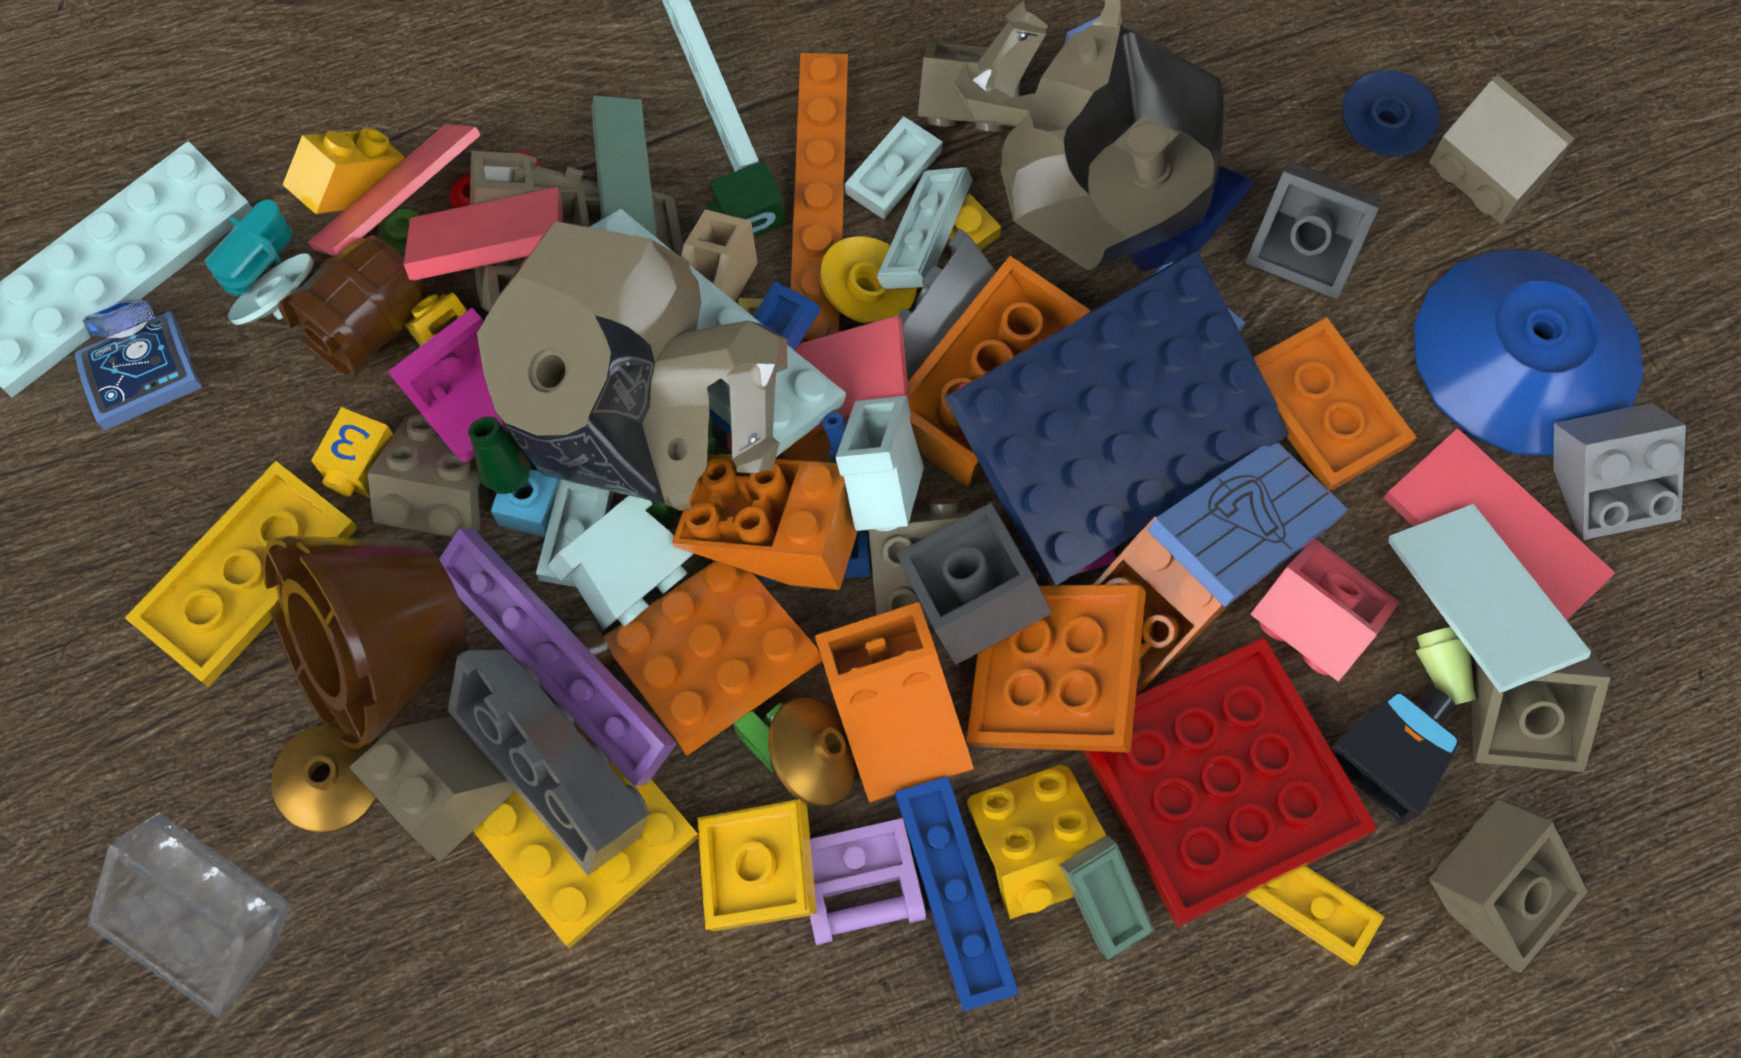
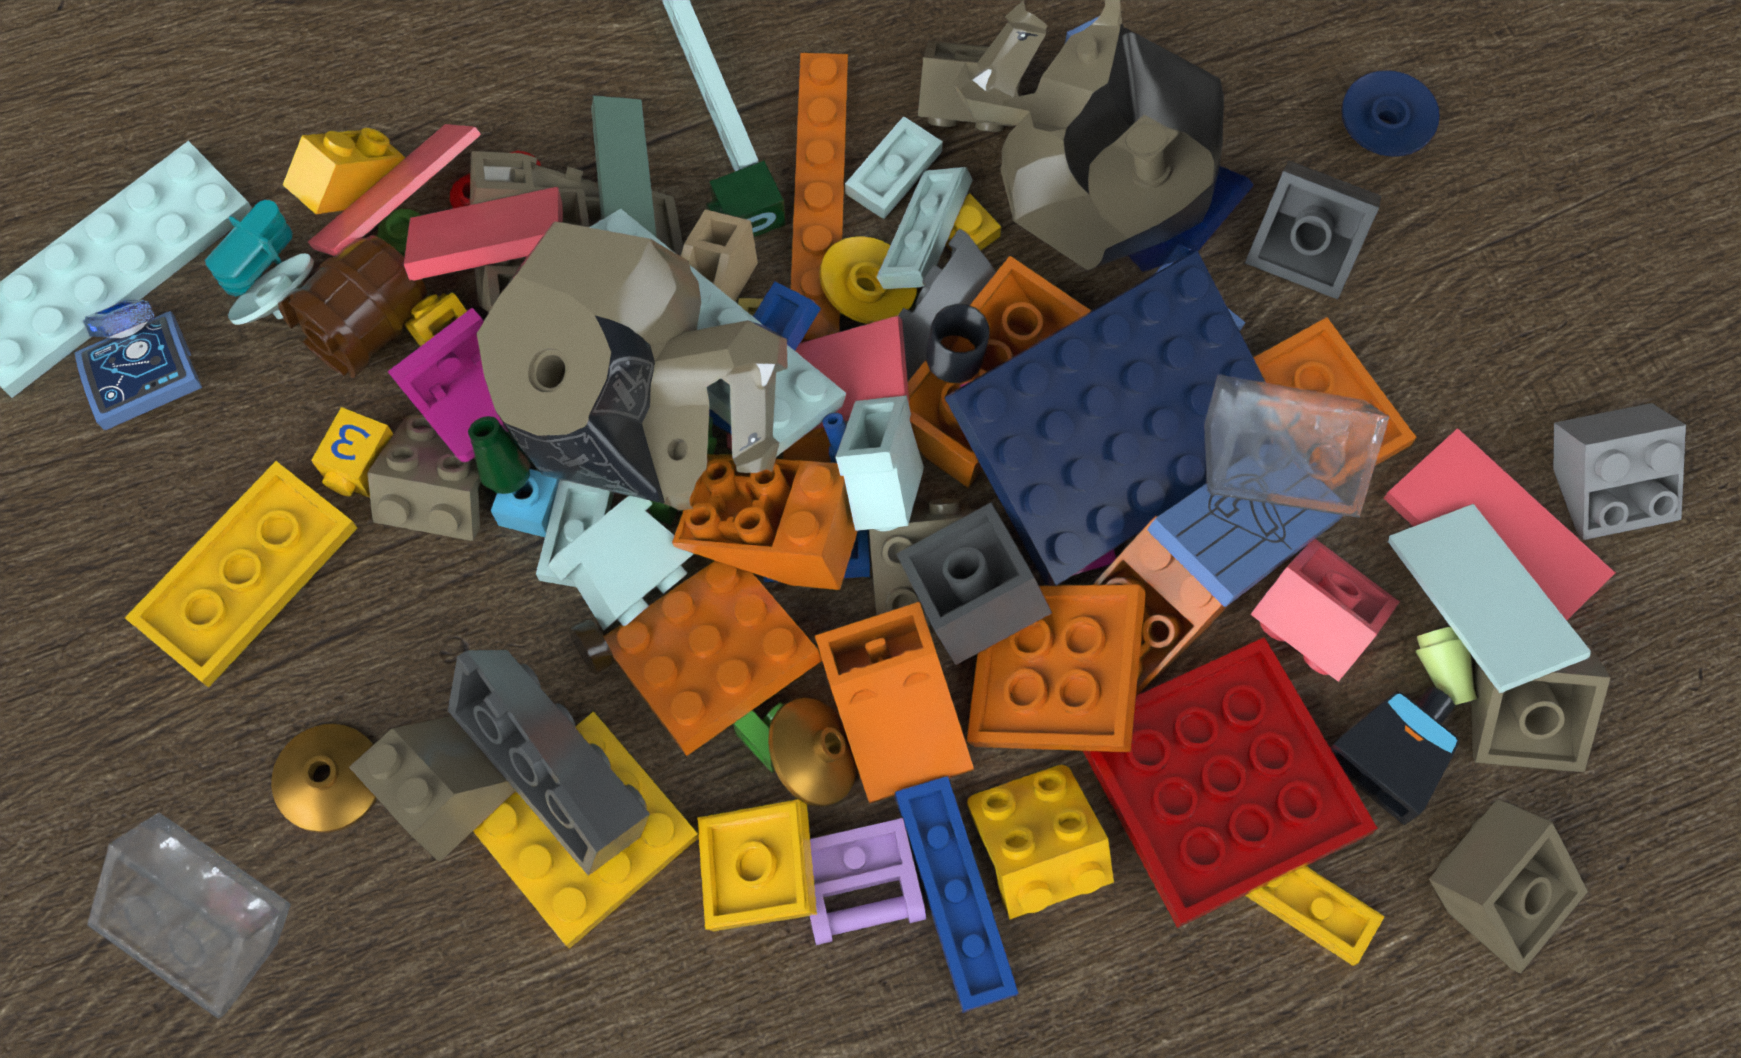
reddish brown cone [263,535,466,749] -> none
medium lavender plate [439,528,677,787] -> none
sand green tile [1060,835,1155,960] -> none
blue dish [1413,249,1643,456] -> none
slope [1429,75,1575,225] -> none
none -> black piece [926,304,989,383]
none -> clear slope [1204,375,1389,518]

